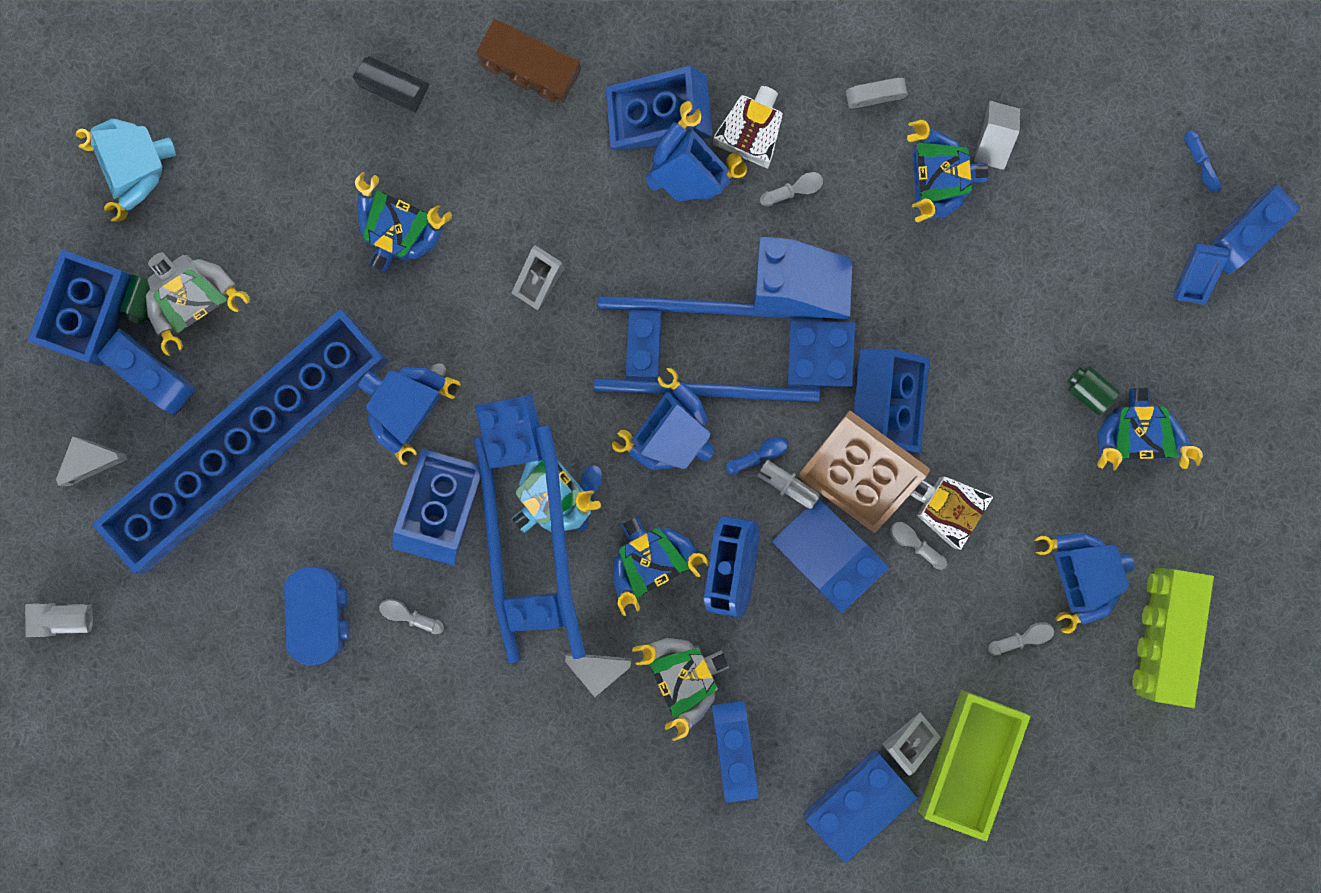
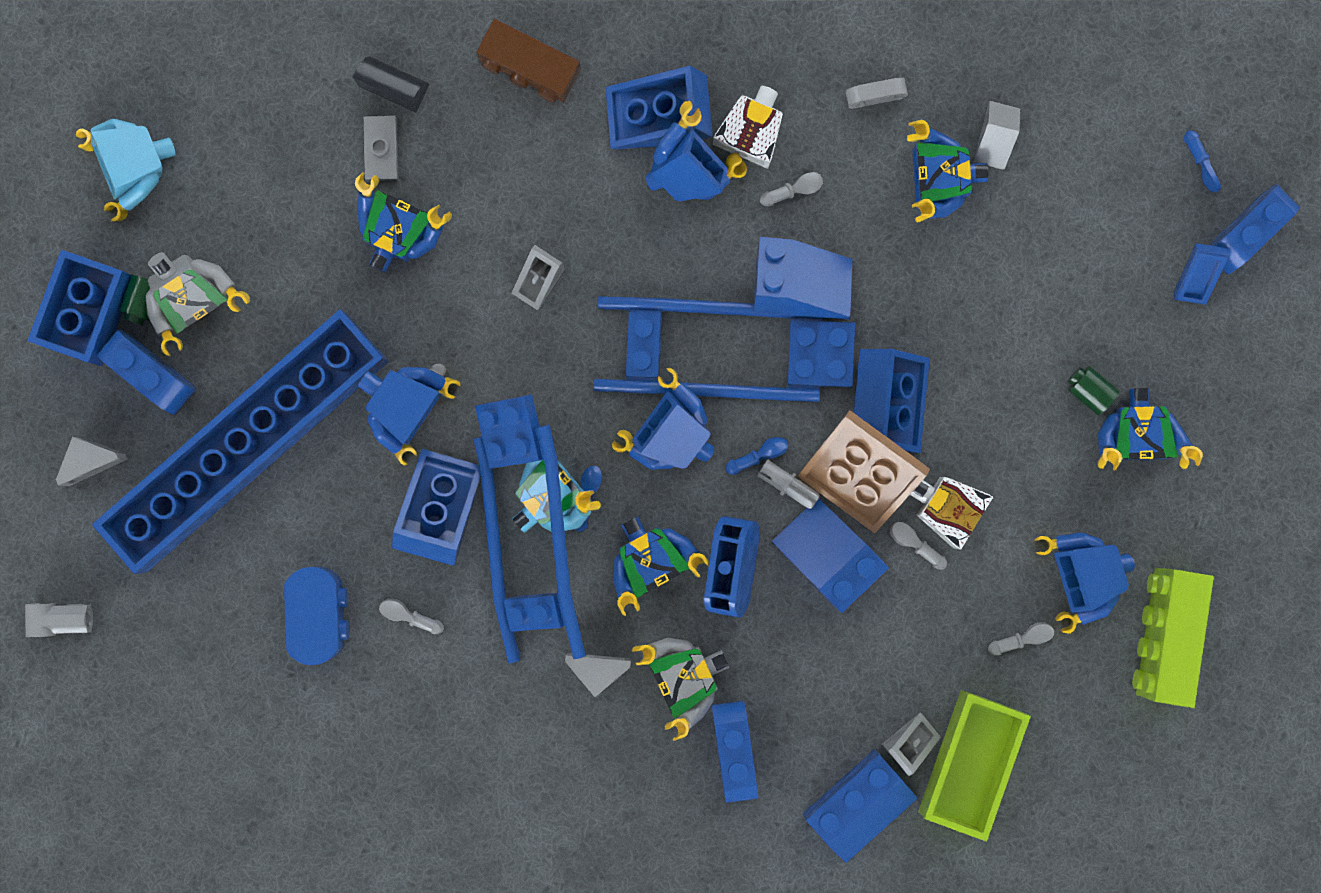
none -> light grey plate [364,116,398,182]

